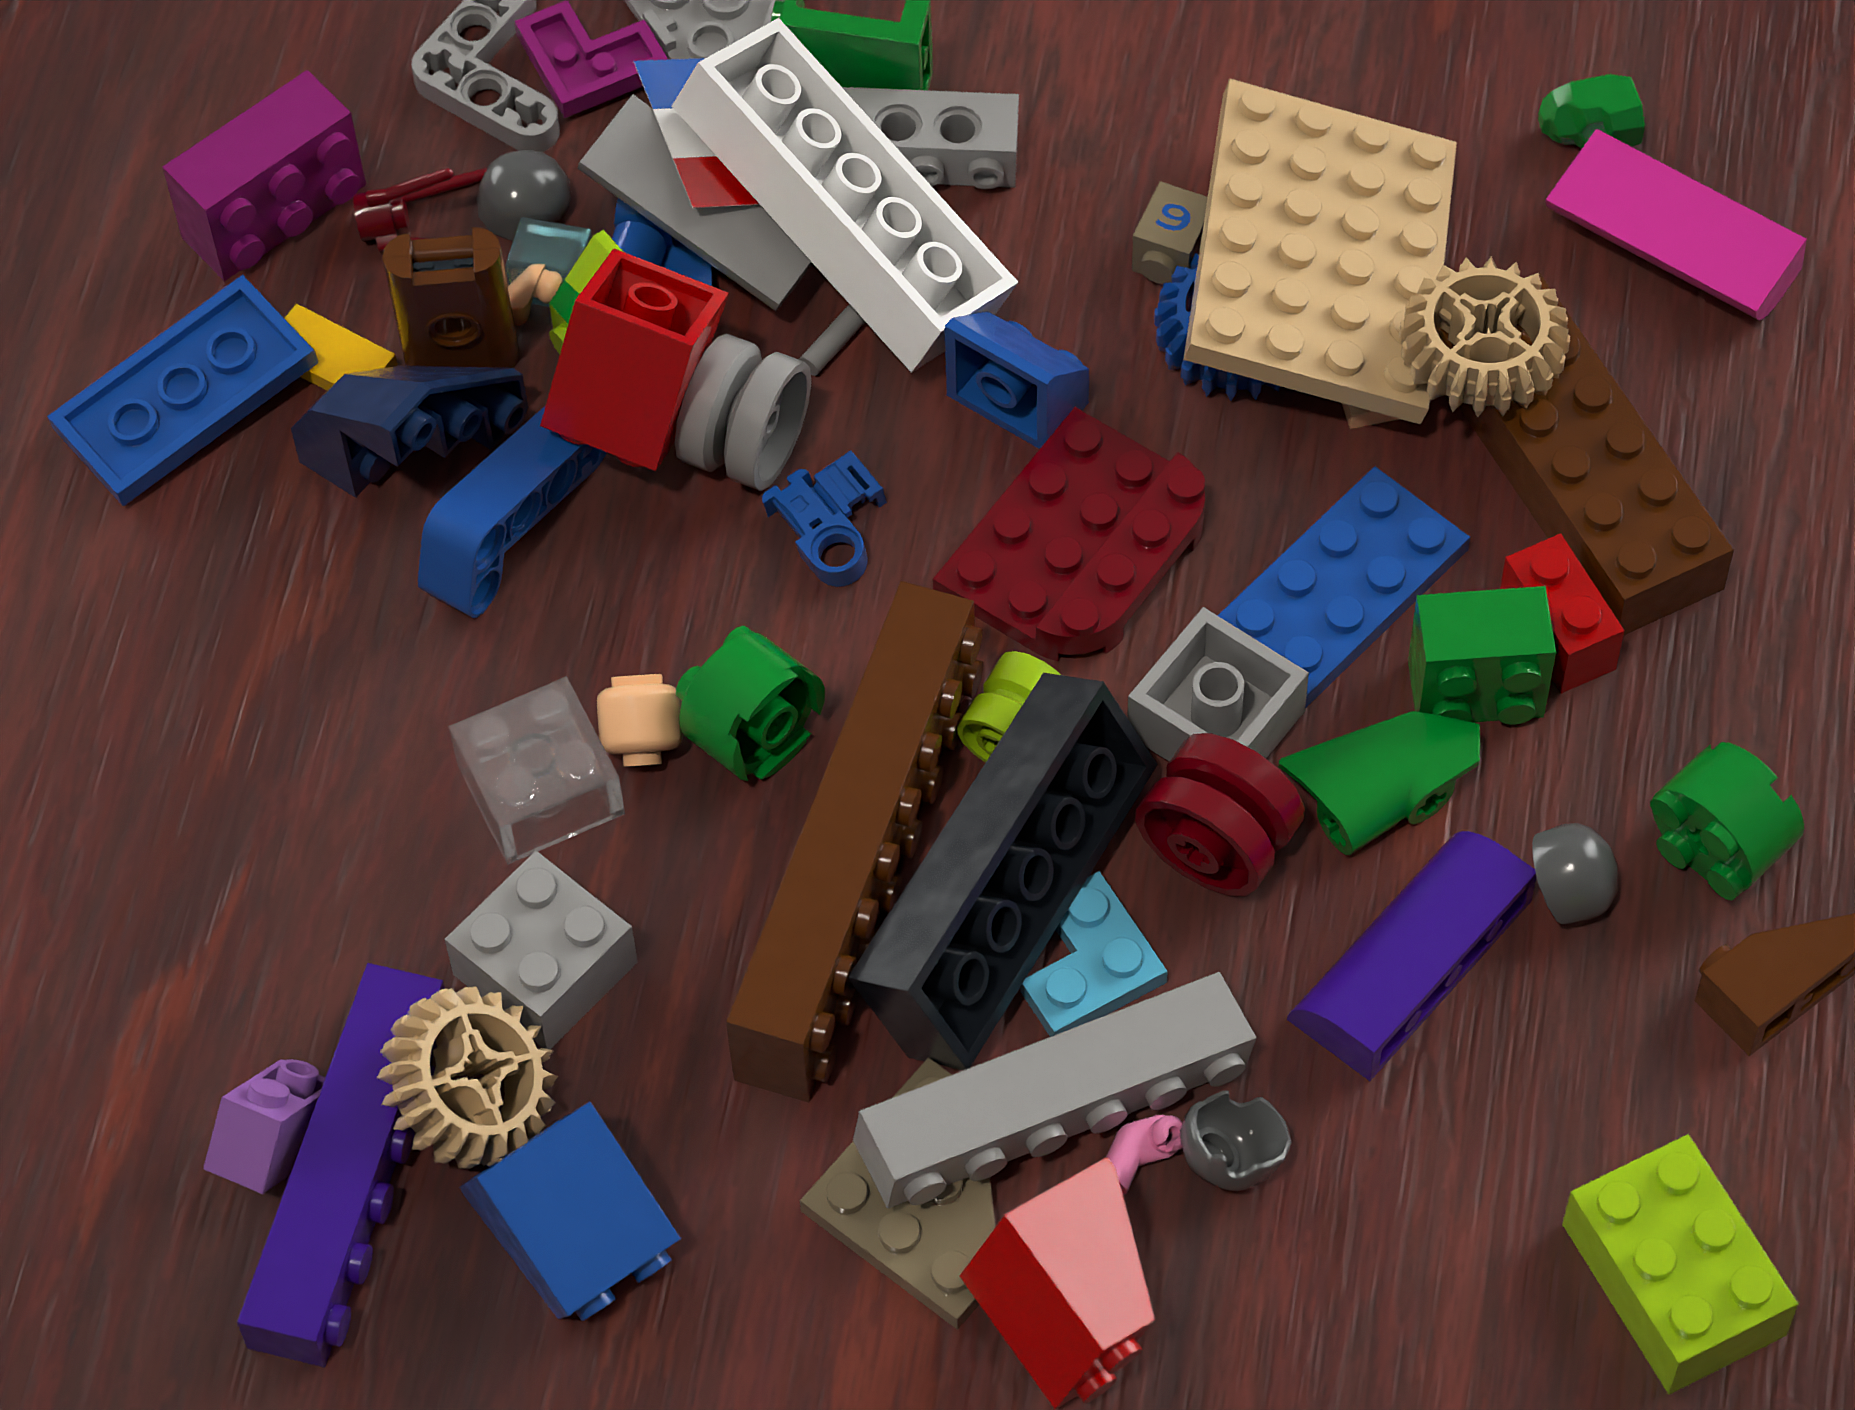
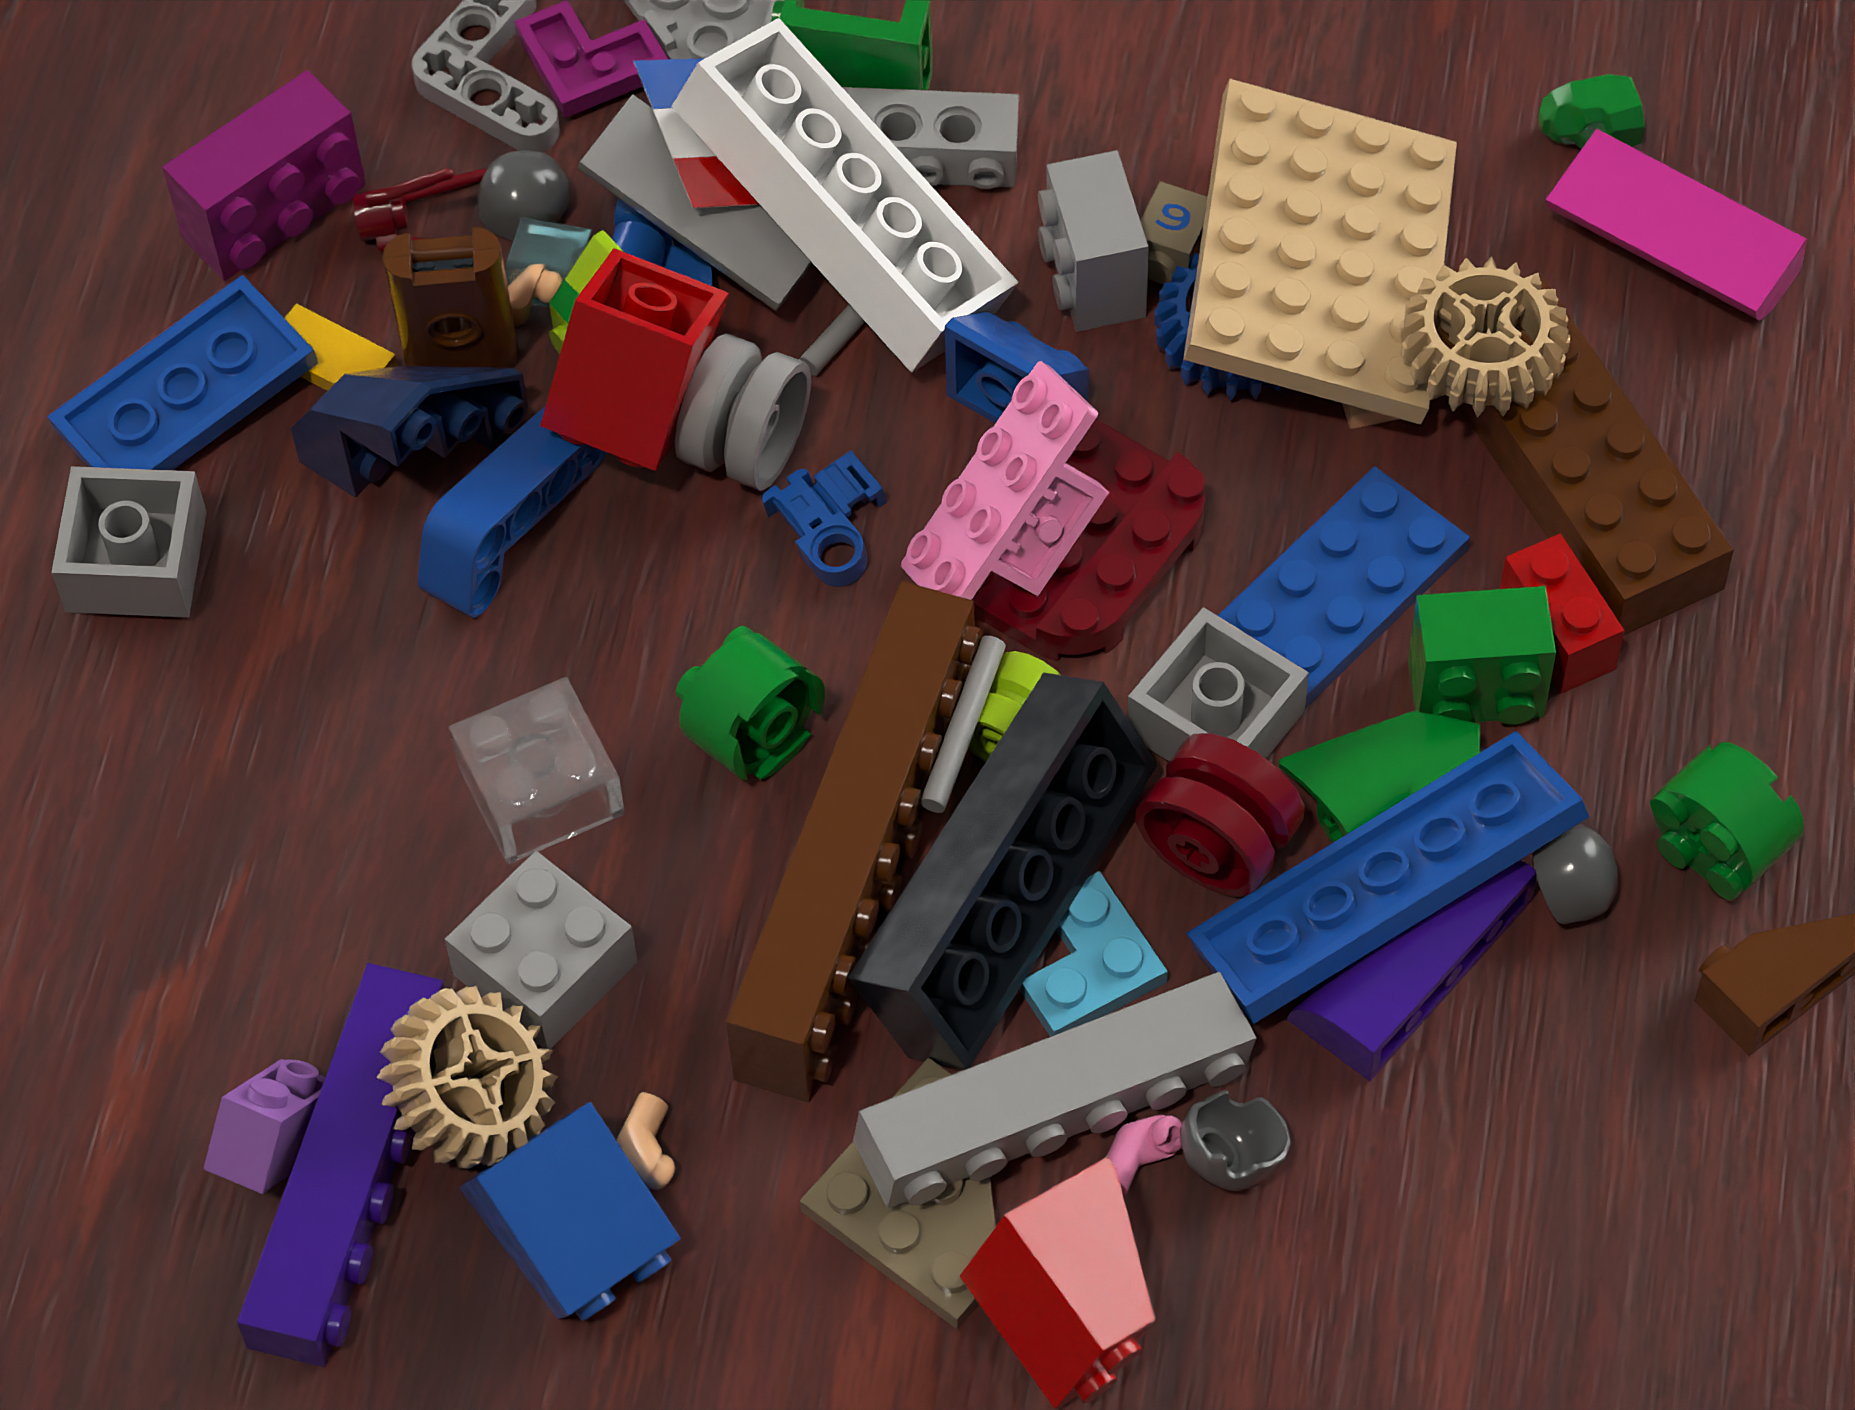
light nougat head [597,674,683,767] -> none
lime brick [1562,1134,1798,1394] -> none
none -> light grey brick [51,466,207,617]
none -> light nougat arm [617,1092,675,1190]
none -> bright pink bracket [901,361,1109,600]
none -> light grey bar [920,636,1006,813]
none -> light grey brick [1038,150,1149,332]
none -> blue plate [1186,731,1589,1024]

